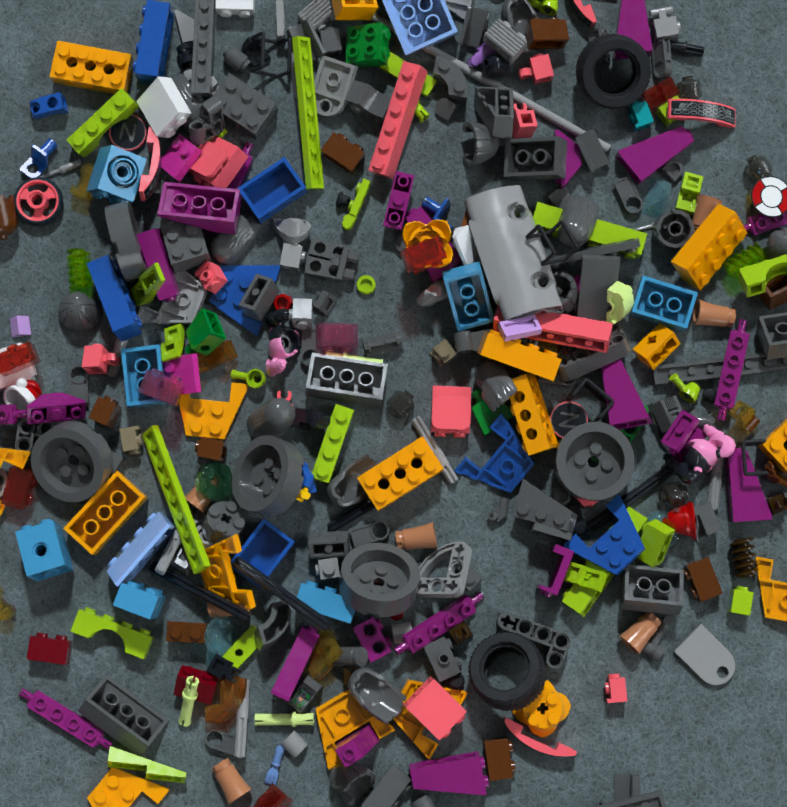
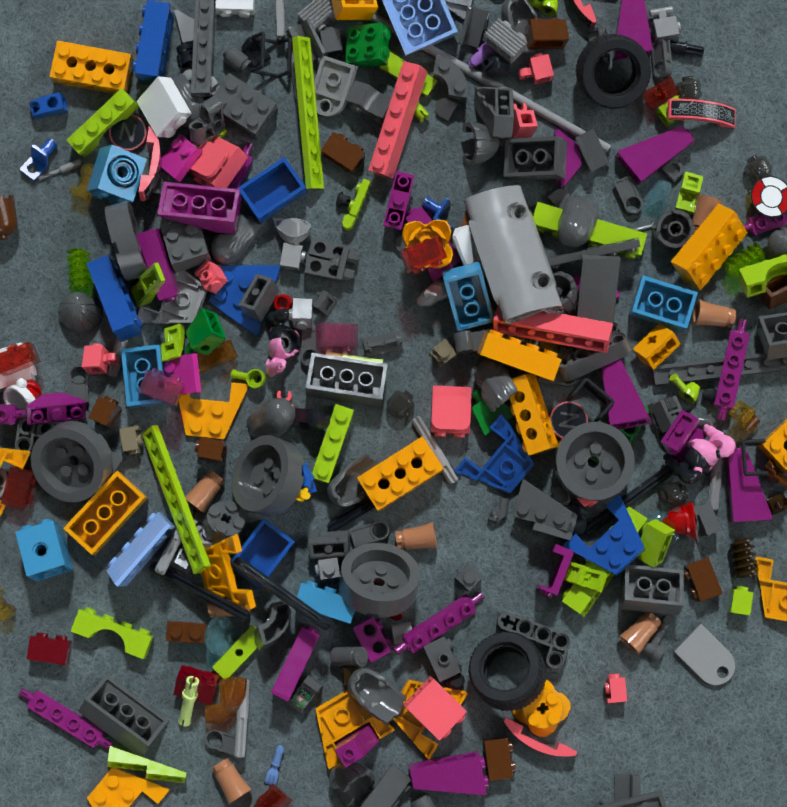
lavender slope [10,315,31,338] -> none
coral wheel [14,177,63,226] -> none
dark azure brick [113,580,166,619] -> none
clear green plate [195,462,232,501] -> none
black plate [207,654,242,683] -> none
yellowish green pin [255,711,314,727] -> none
light grey brick [280,730,308,758] -> none
clear yellow slope [308,629,343,680] -> none
lime tile [357,275,376,295] -> none
light grey beam [417,541,472,598] -> none
dark brown piece [448,620,473,645] -> none
lavender tile [498,315,542,341] -> none
black piece [525,220,579,266] -> none
yellowish green cylinder [606,281,634,324] -> none
teal brick [628,101,654,132] -> none

